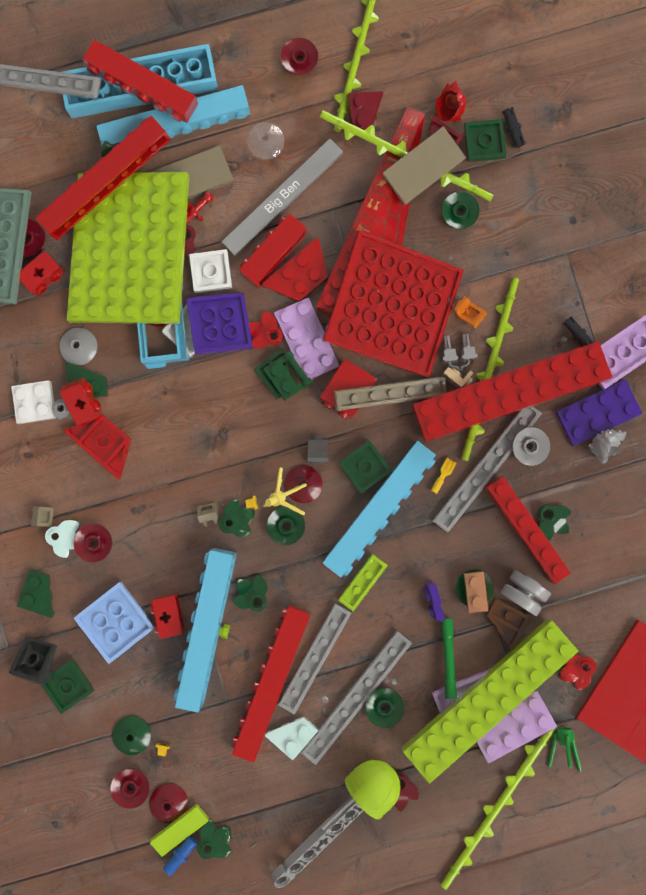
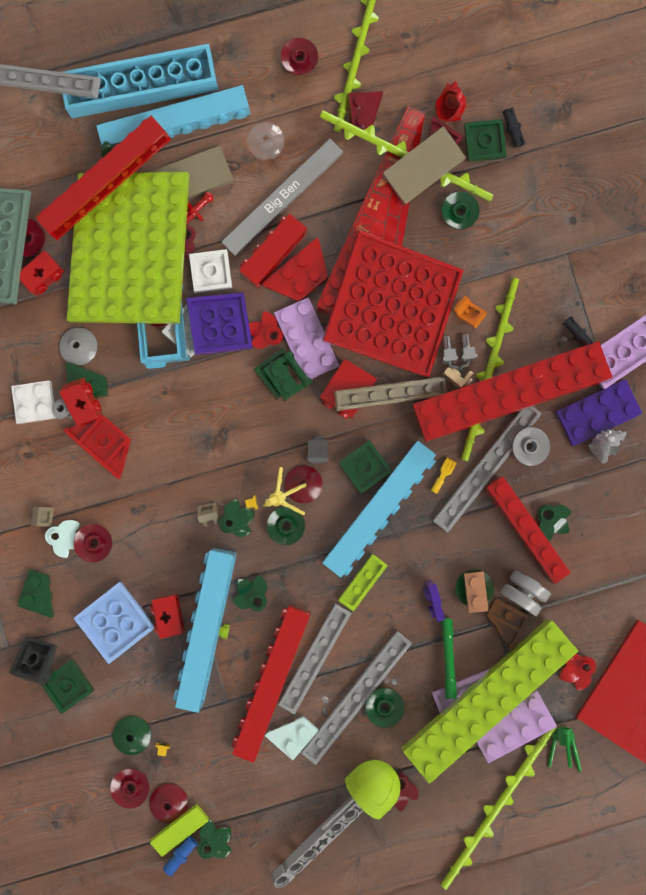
red brick [83,39,198,123] -> none

